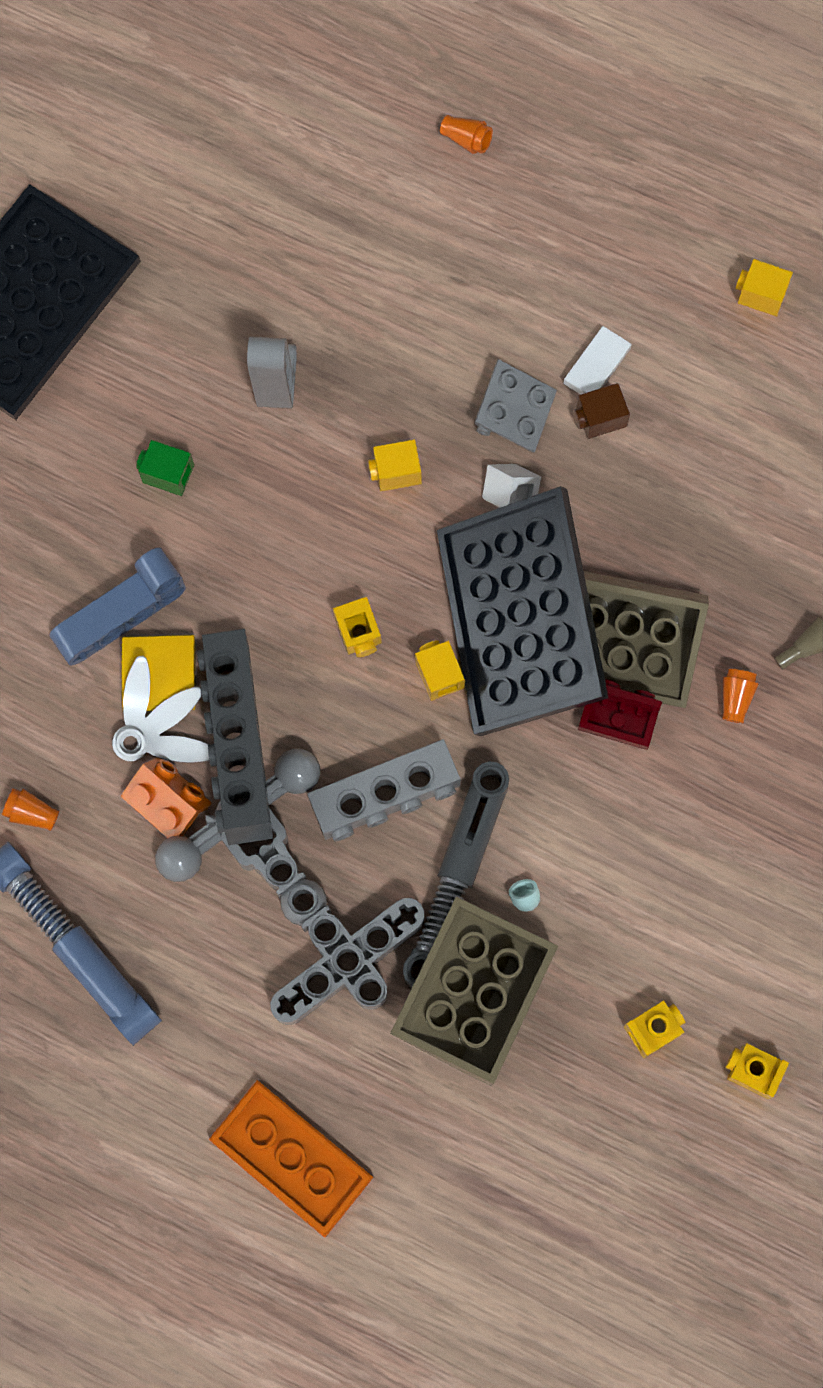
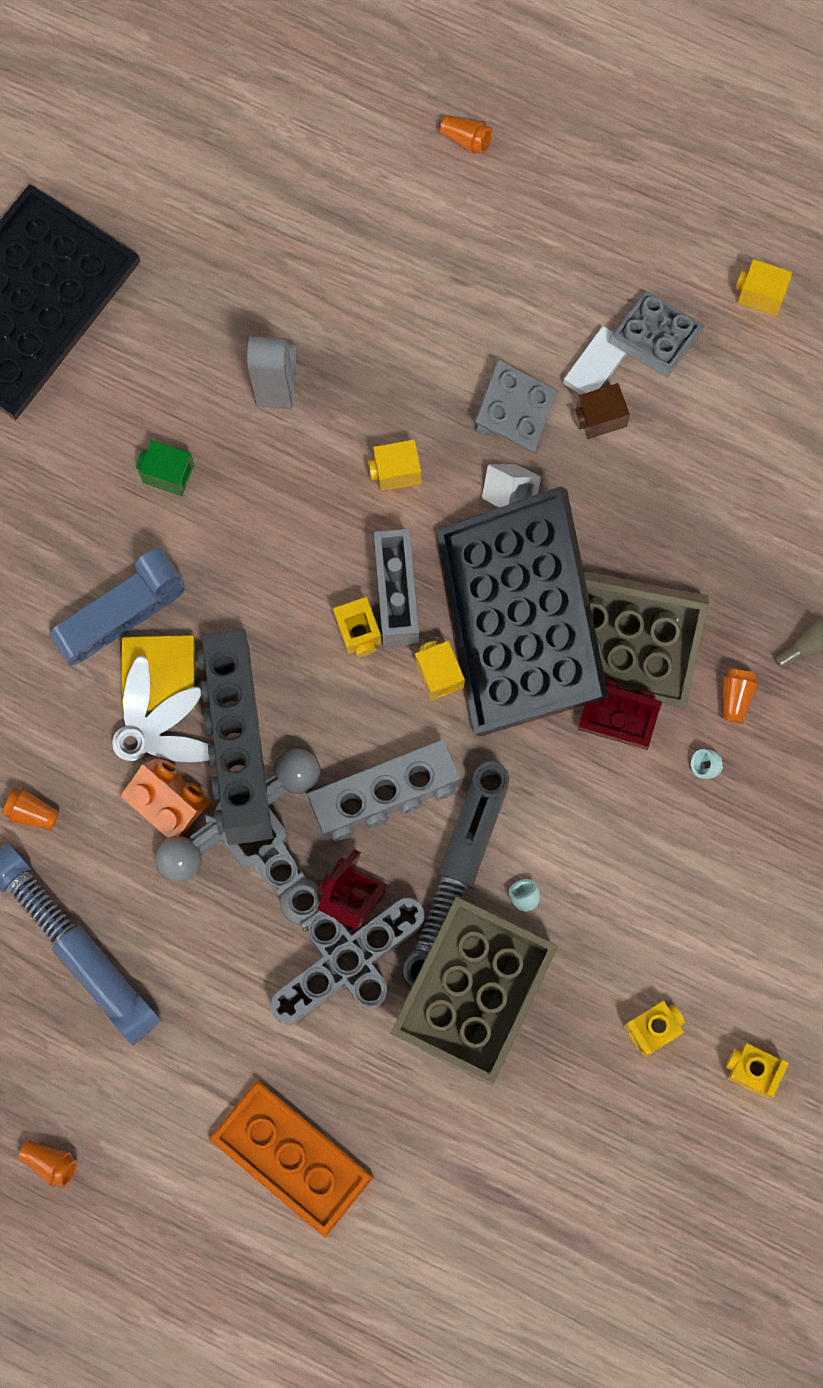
none -> orange cone [18,1140,78,1188]
none -> dark red bracket [317,849,388,929]
none -> light grey brick [374,529,419,647]
none -> light grey tile [609,290,704,378]
none -> light aqua hinge [691,749,723,779]

